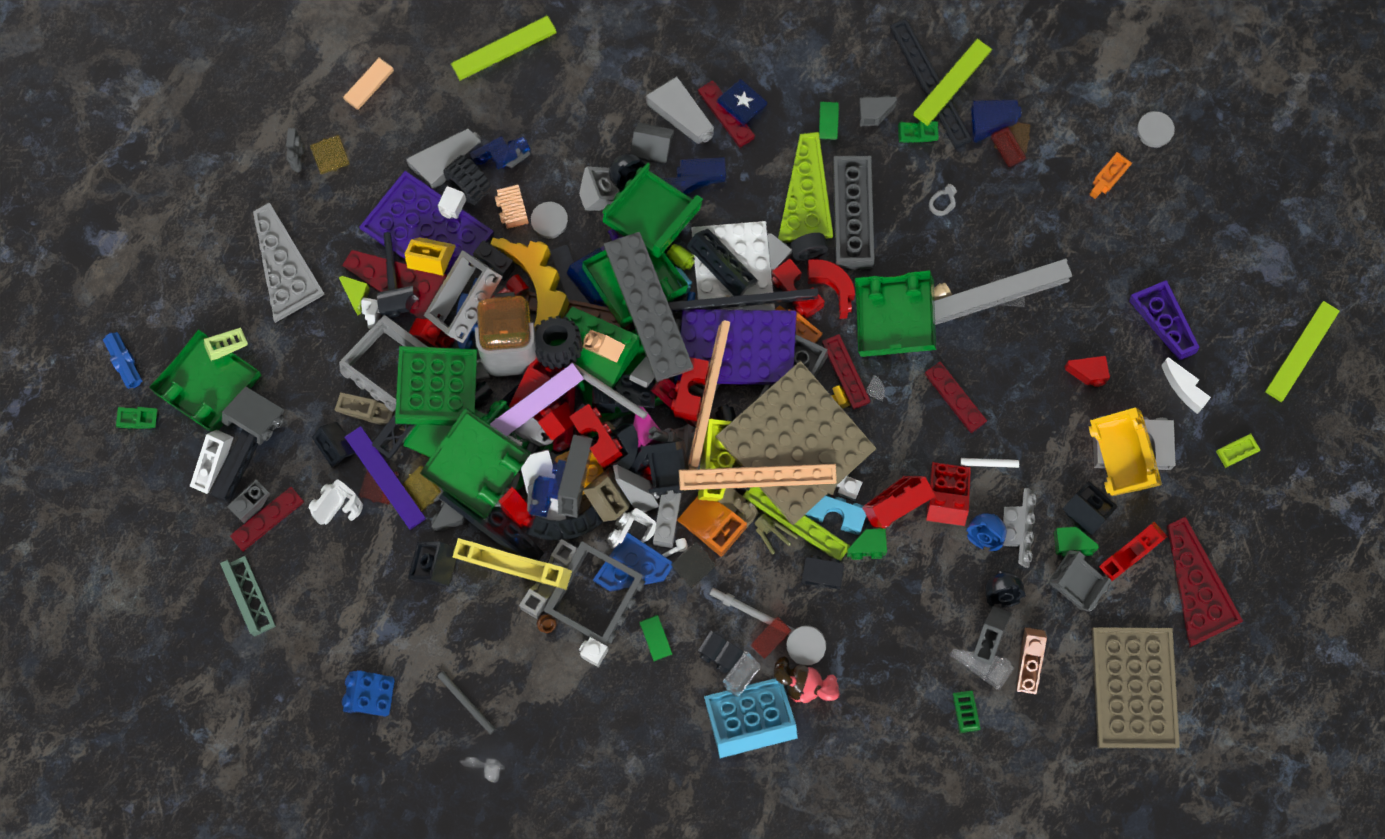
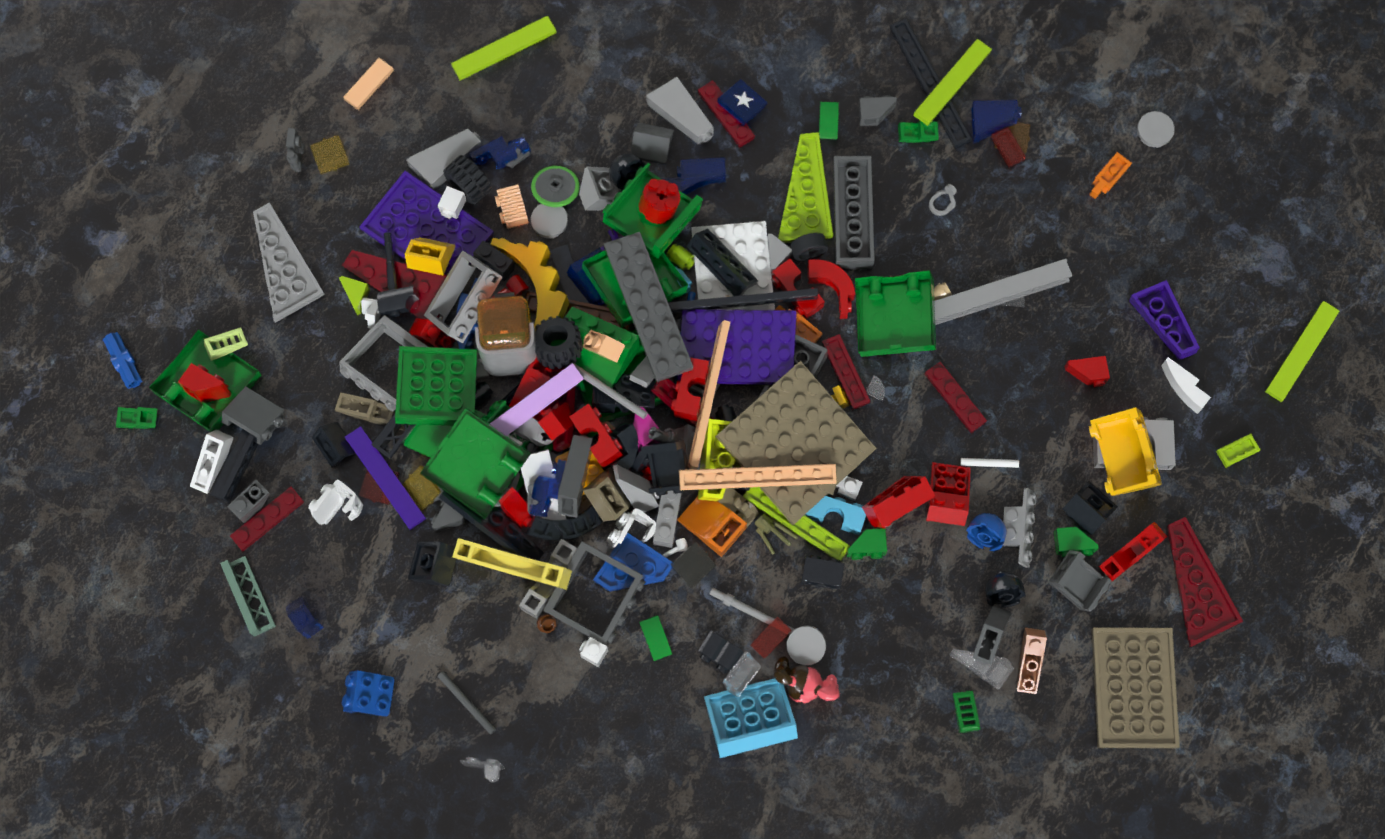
none -> red slope [178,363,231,403]
none -> clear blue slope [286,596,324,639]
none -> dark grey wheel [531,166,580,207]
none -> red brick [638,179,680,224]

